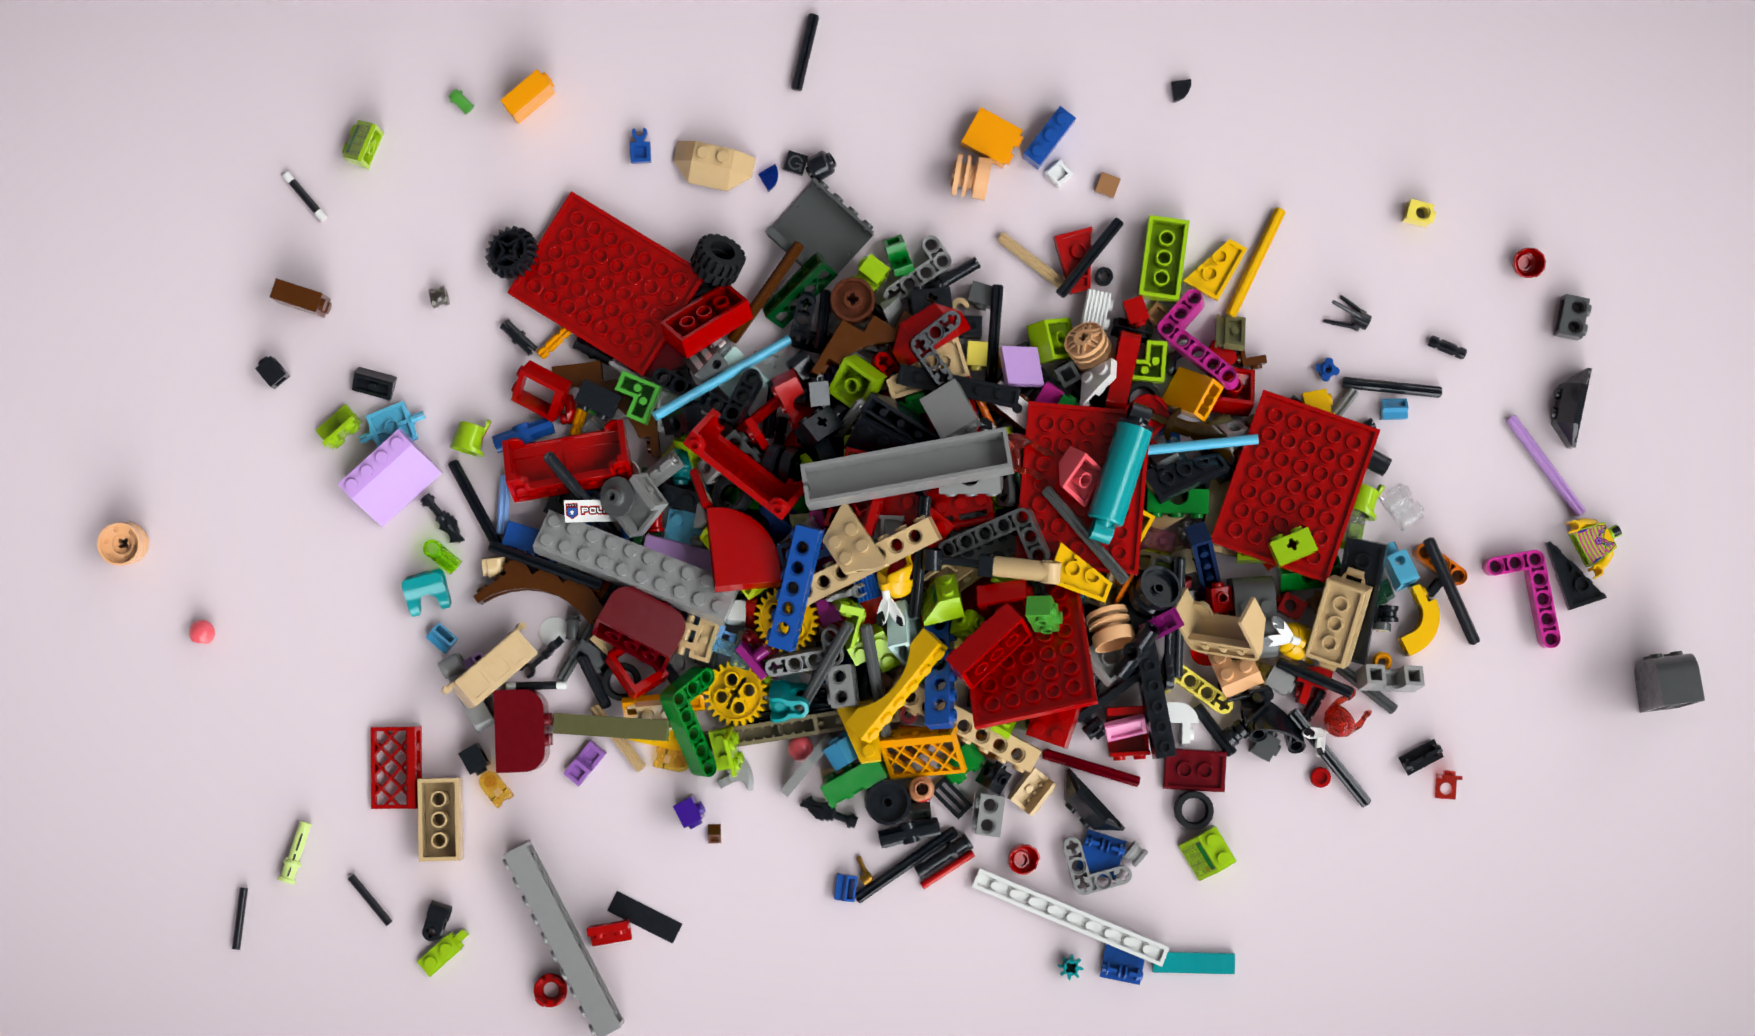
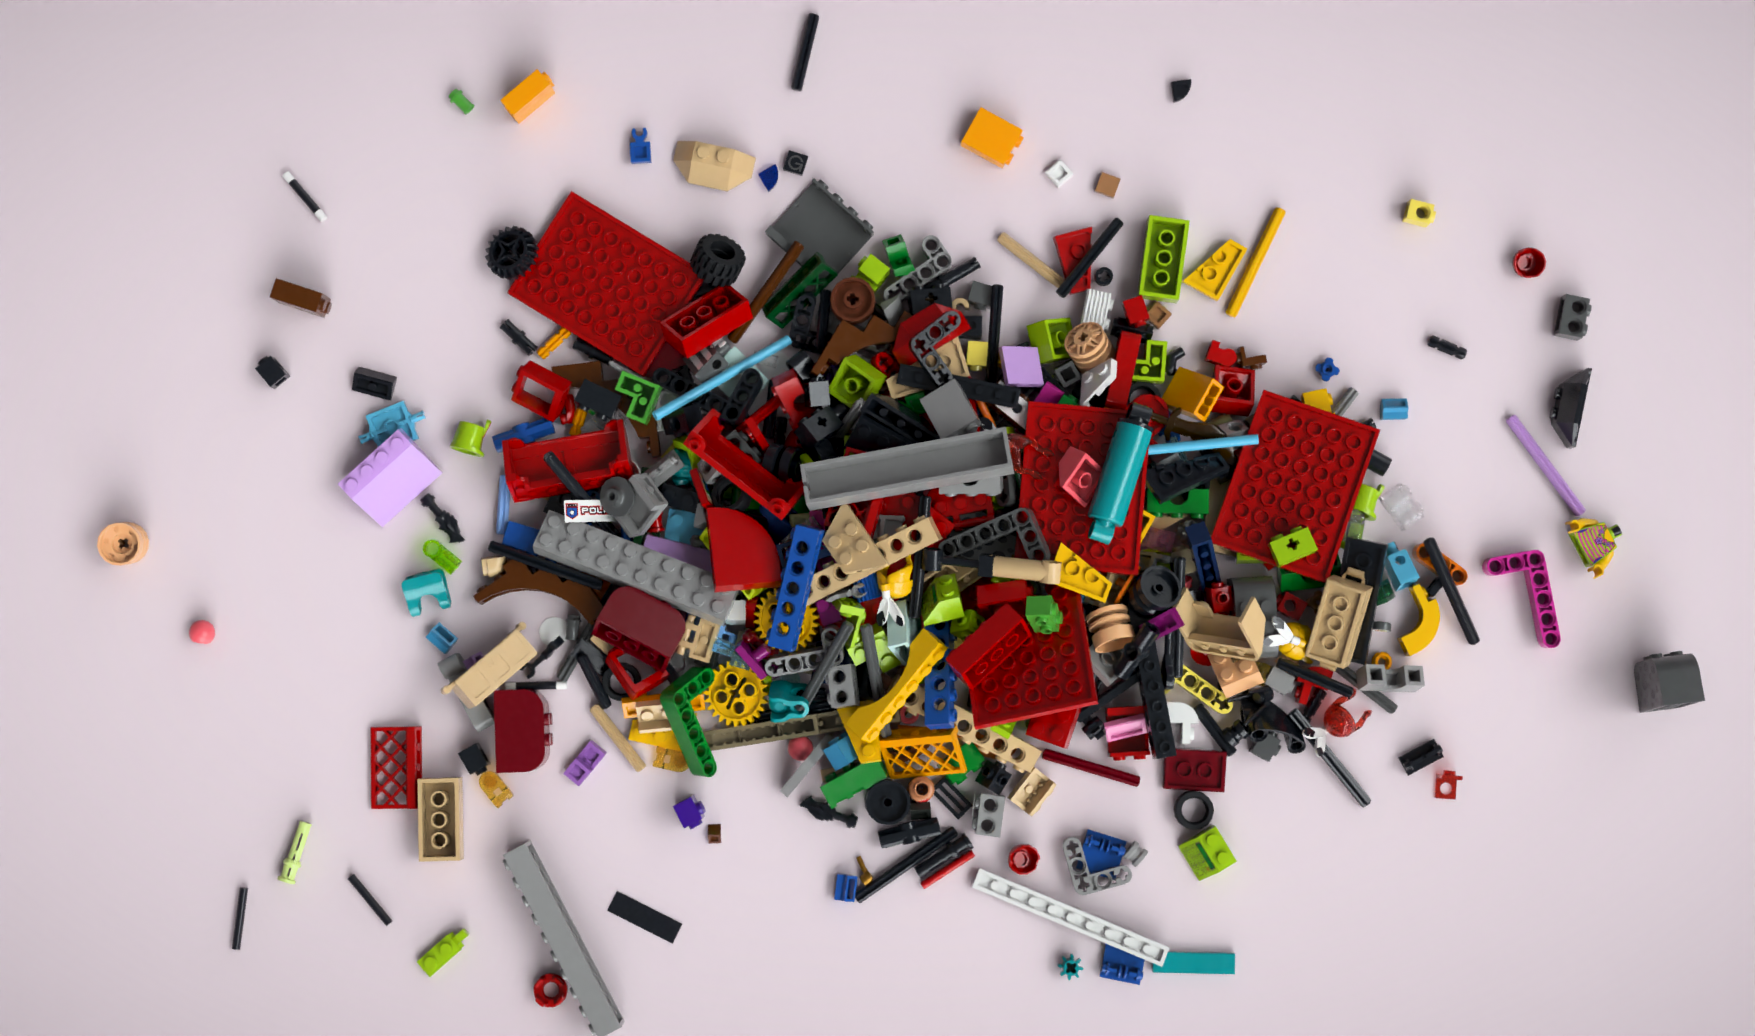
lime bracket [315,404,363,449] -> none
lime slope [342,120,384,170] -> none
black piece [422,900,452,941] -> none
clear smoke wheel [428,285,450,309] -> none
black axle [448,460,502,544] -> none
olive tile [553,713,670,741] -> none
red bracket [586,919,632,947] -> none
lime bracket [708,726,744,777] -> none
light grey piece [717,758,754,790] -> none
black head [805,151,837,181] -> none
light nougat wheel [950,153,992,201] -> none
blue brick [1022,106,1076,170] -> none
dark grey axle [1042,486,1129,584] -> none
black wedge [1064,767,1125,831] -> none
dark pink beam [1157,289,1239,390] -> none
olive plate [1214,314,1246,351] -> none
red tile [1309,767,1331,788] -> none
black plant [1323,295,1372,332] -> none
black axle [1342,377,1442,398] -> none
black wheel [1378,605,1399,622] -> none
black wing [1545,541,1607,610] -> none

